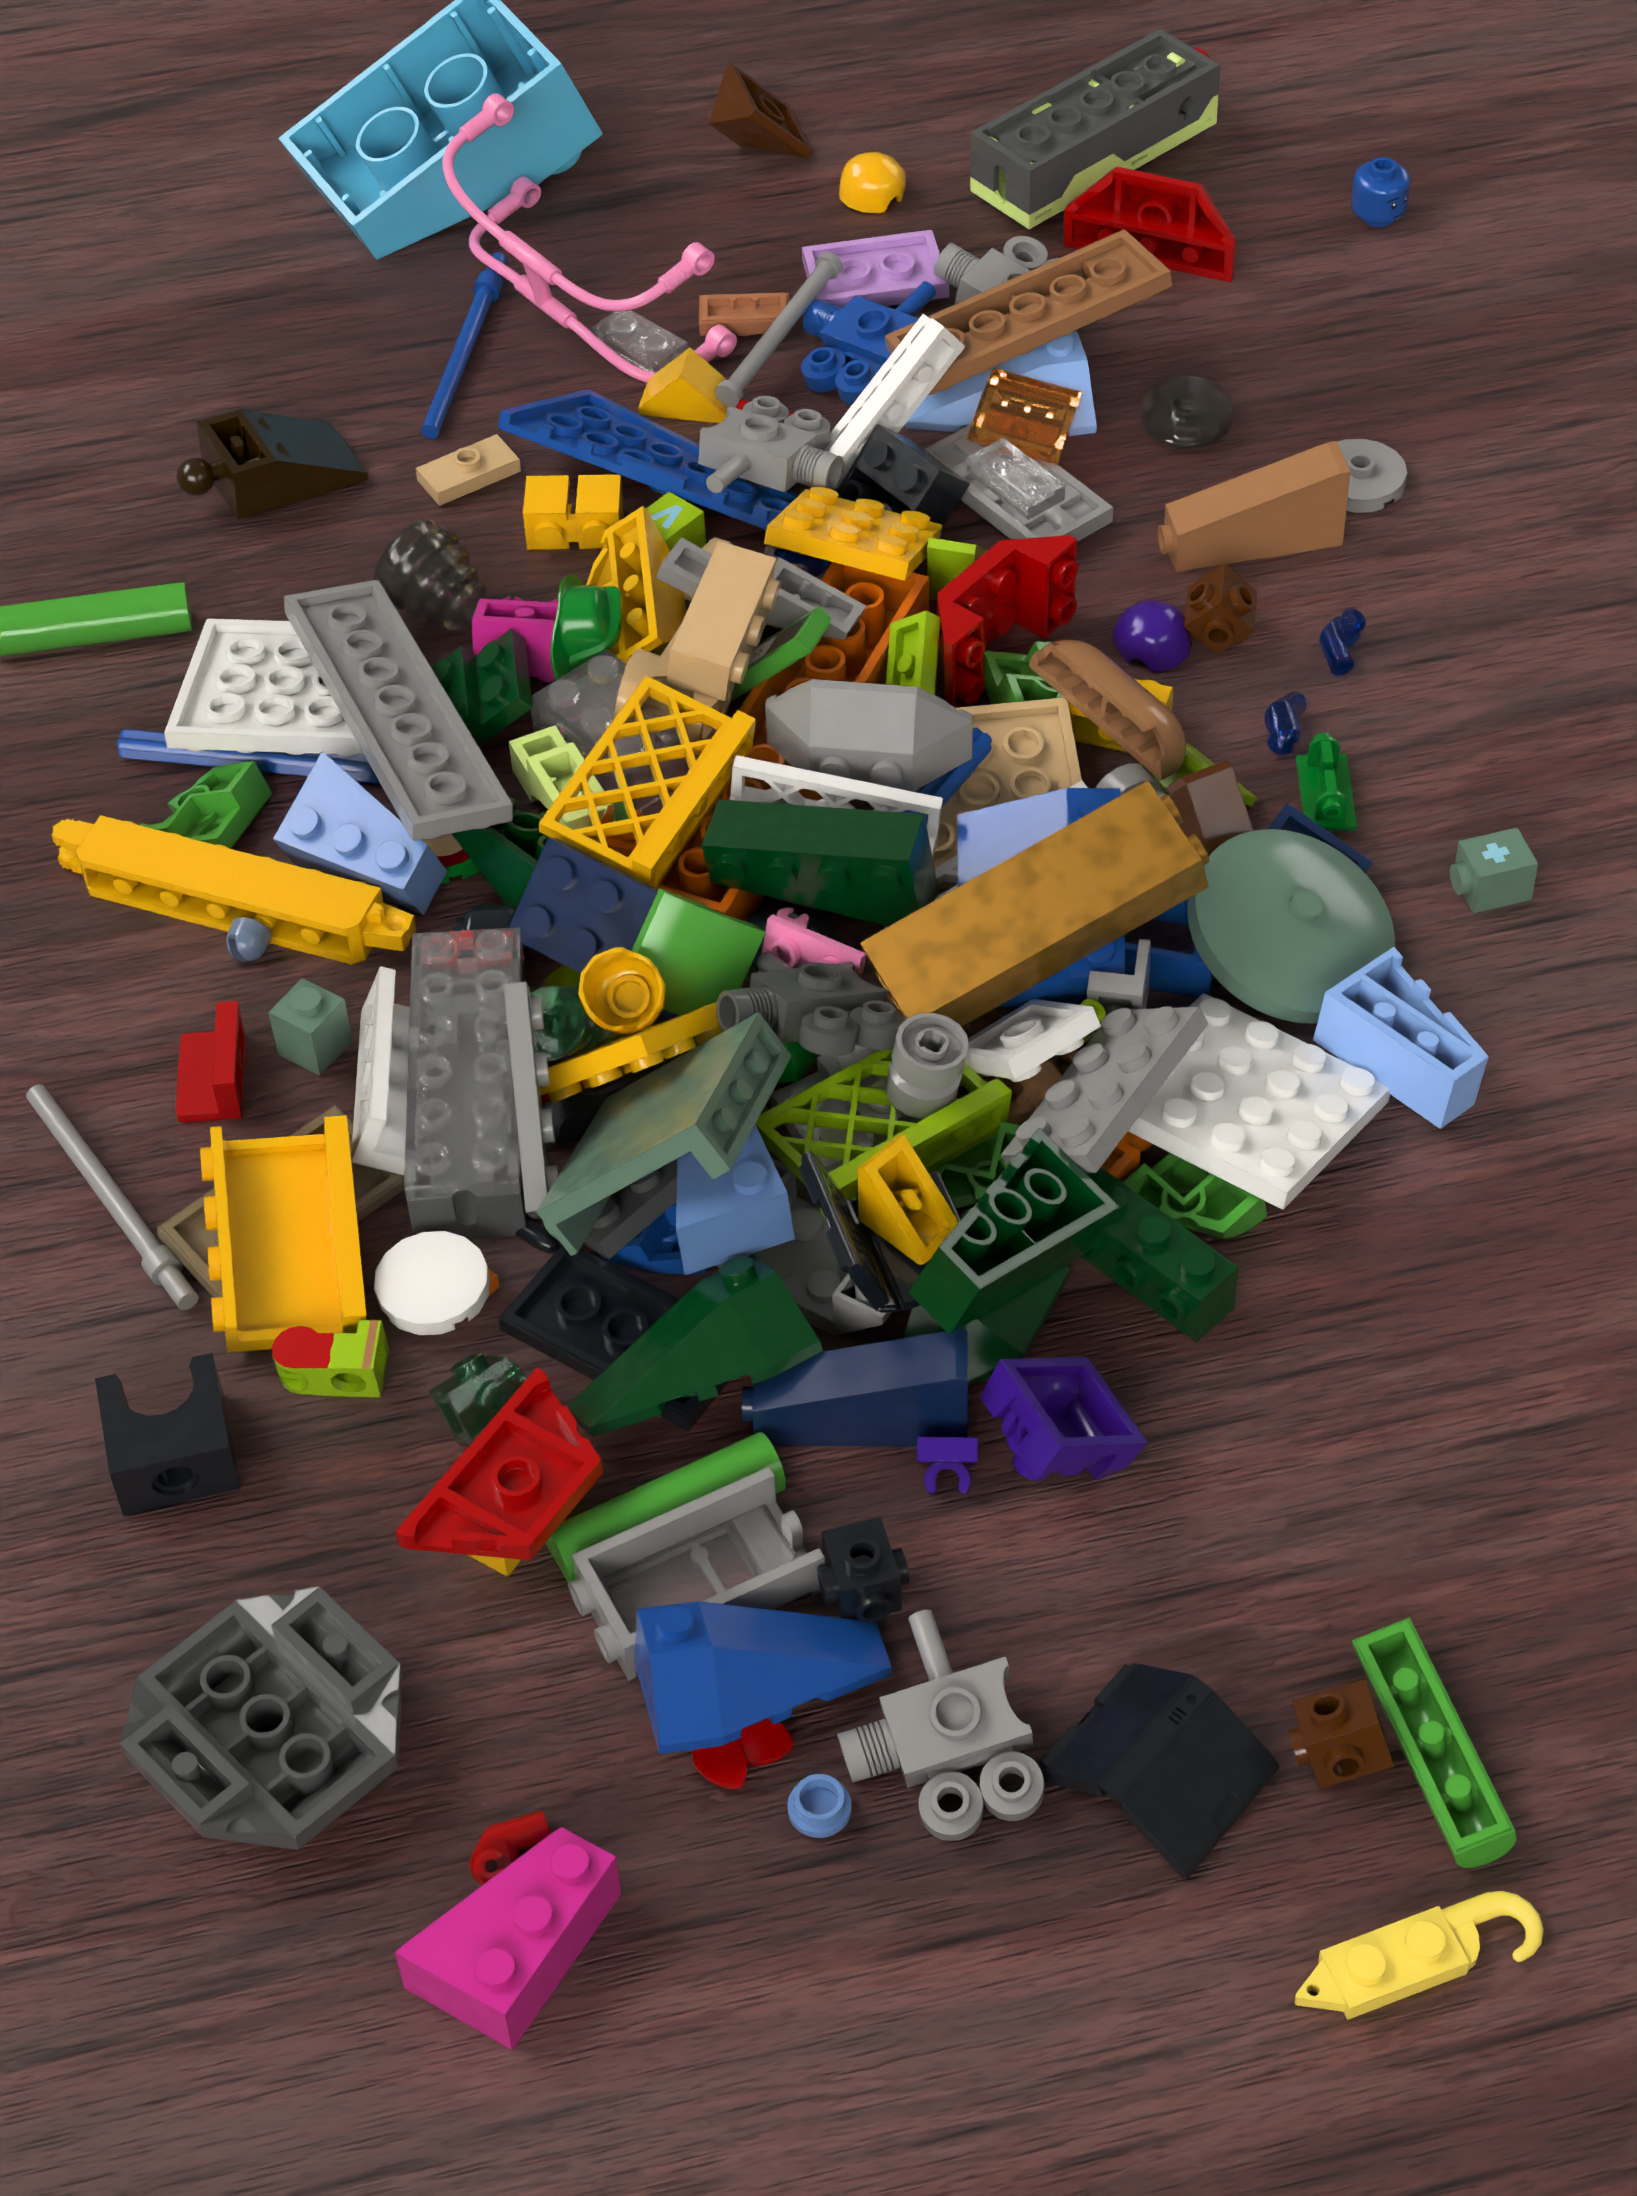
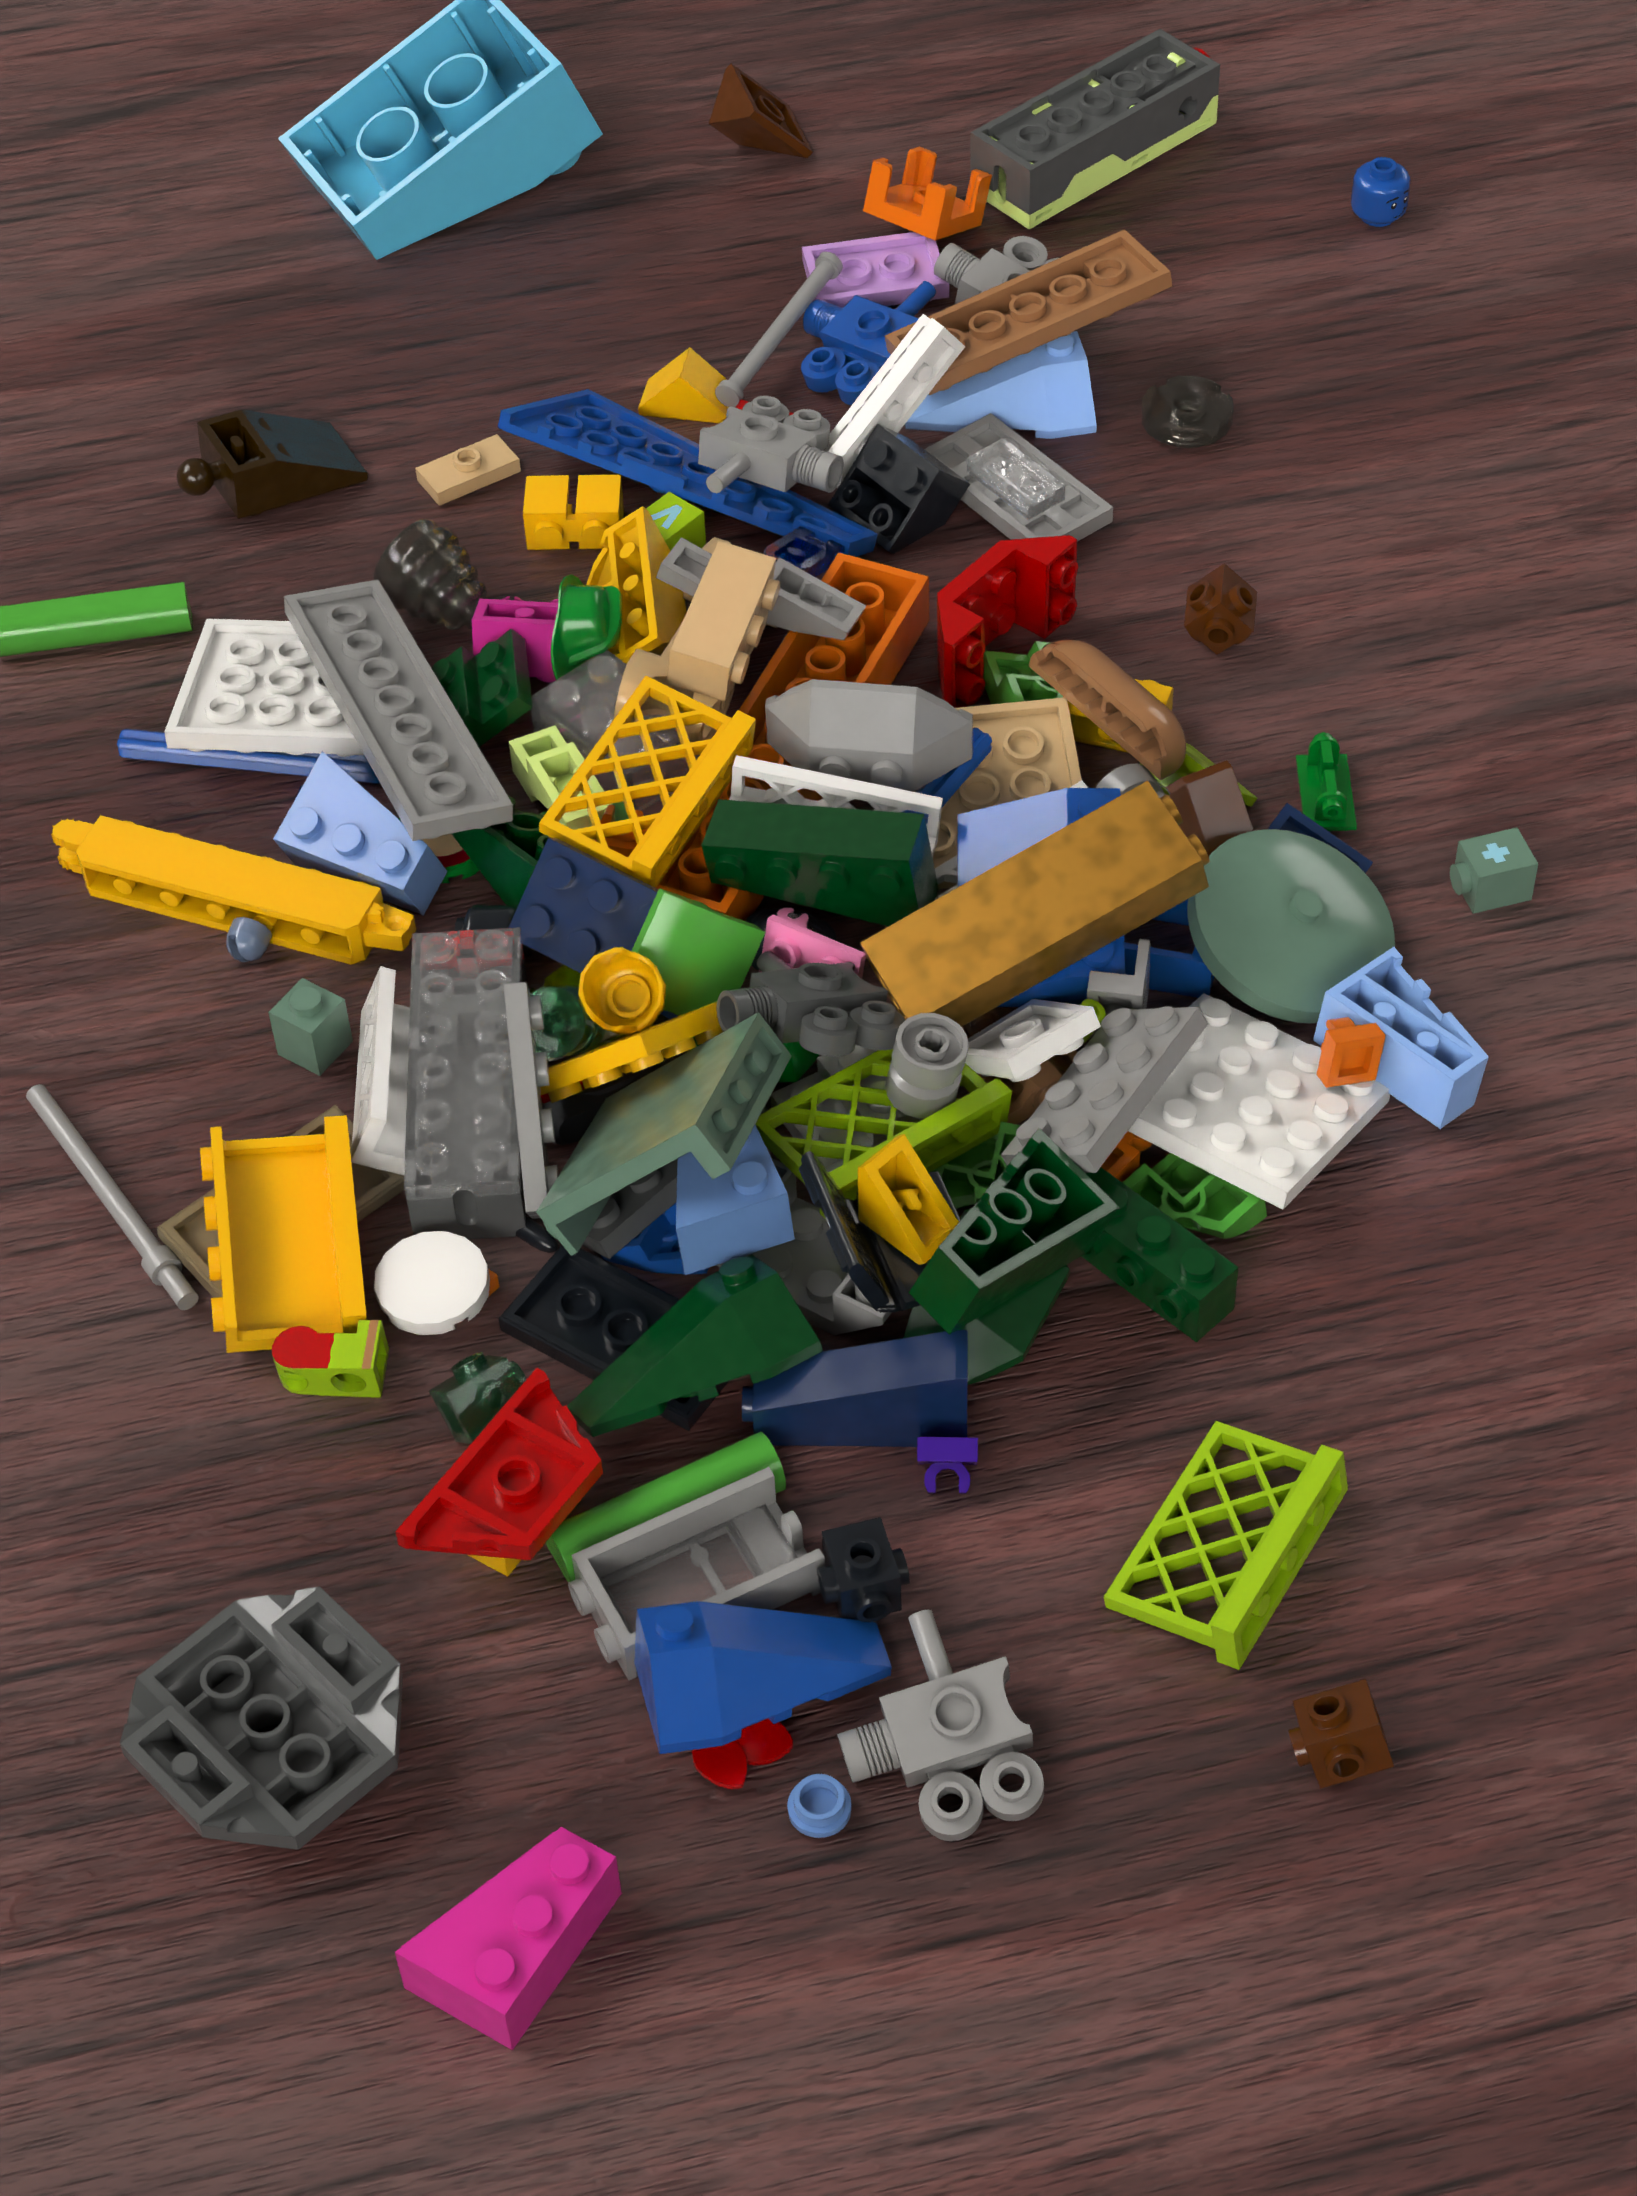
black piece [95,1353,241,1515] -> none
bright green slope [140,761,272,849] -> none
red panel [176,1001,246,1123] -> none
blue bar [421,252,508,439] -> none
bright pink bar [442,93,737,383] -> none
red arm [469,1810,550,1885] -> none
clear plate [592,310,688,373] -> none
nougat plate [699,292,789,336] -> none
bright green tile [731,606,832,701] -> none
yellow plate [764,487,942,581] -> none
yellow hair [839,152,906,214] -> none
lime panel [885,610,940,695] -> none
lime slope [927,538,988,600] -> none
clear orange slope [967,368,1083,465] -> none
dark purple brick [980,1357,1148,1481] -> none
black piece [1039,1663,1279,1880] -> none
red wedge [1063,166,1237,282] -> none
dark purple hair [1112,600,1192,672] -> none
medium nougat slope [1157,441,1351,572] -> none
clear blue arm [1264,691,1307,755] -> none
light yellow plate [1294,1891,1544,2020] -> none
clear blue arm [1319,609,1366,676] -> none
light grey plate [1337,439,1407,513] -> none
bright green brick [1352,1617,1516,1868] -> none
none -> orange panel [863,146,992,241]
none -> lime fence [1104,1421,1348,1670]
none -> orange tile [1316,1017,1386,1088]

